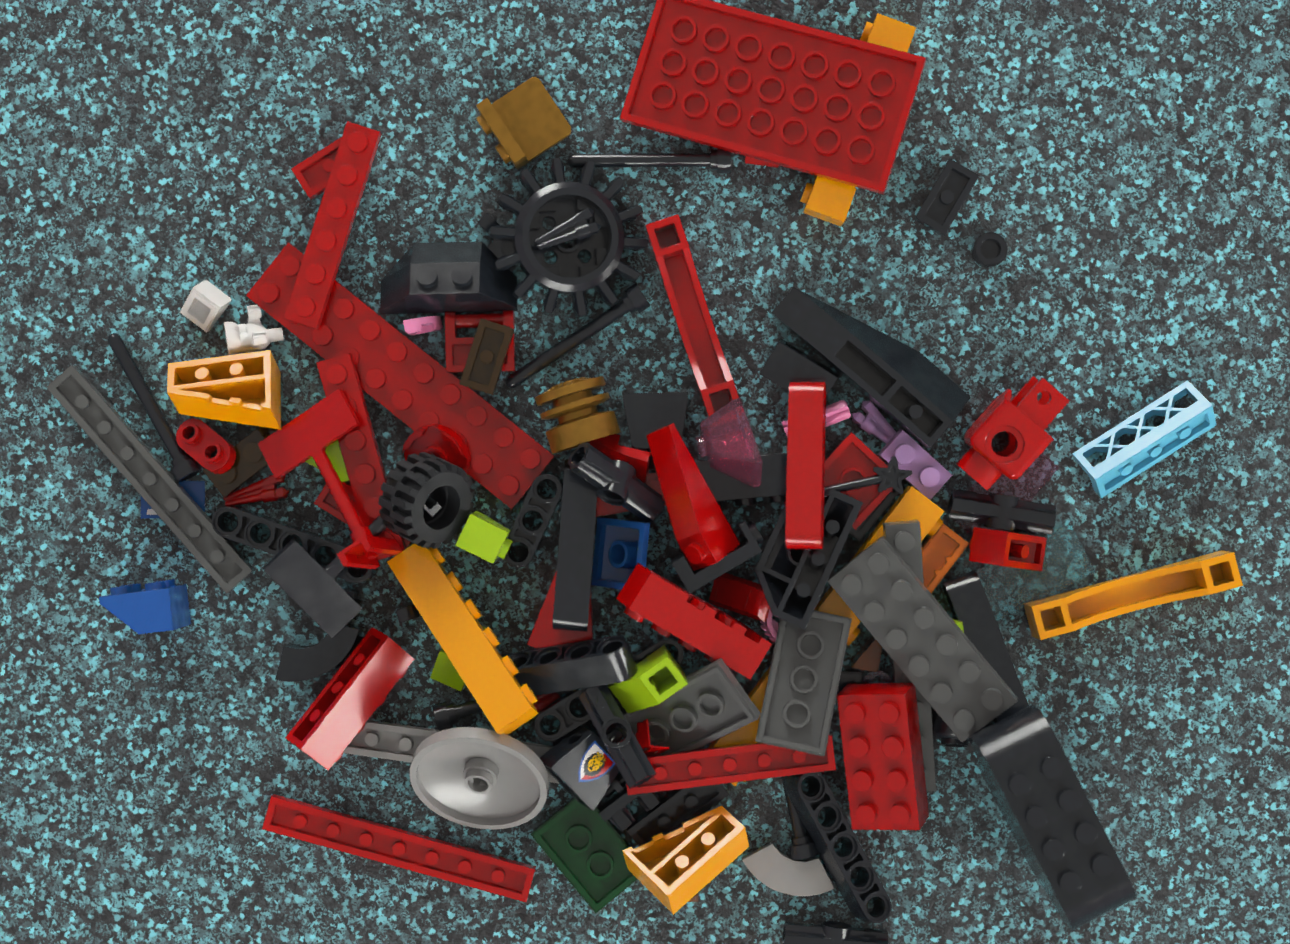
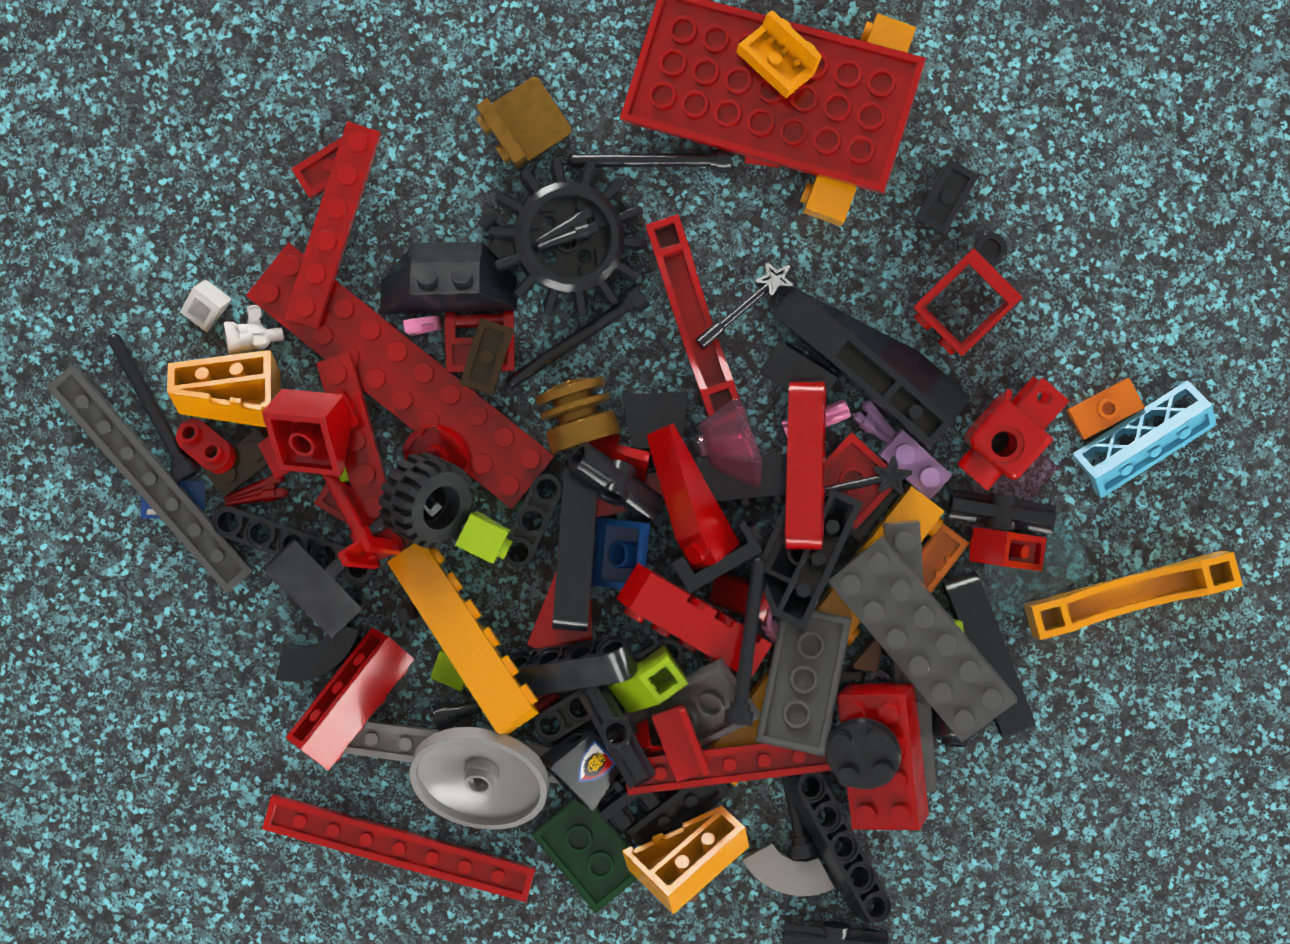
blue slope [99,579,191,634] -> none
black brick [969,705,1136,931] -> none
none -> red slope [262,389,351,476]
none -> red panel [651,702,710,782]
none -> black piece [695,263,794,350]
none -> black piece [724,556,766,727]
none -> light orange bracket [736,11,821,98]
none -> black piece [826,718,901,789]
none -> red window [913,248,1023,356]
none -> orange plate [1066,378,1145,440]

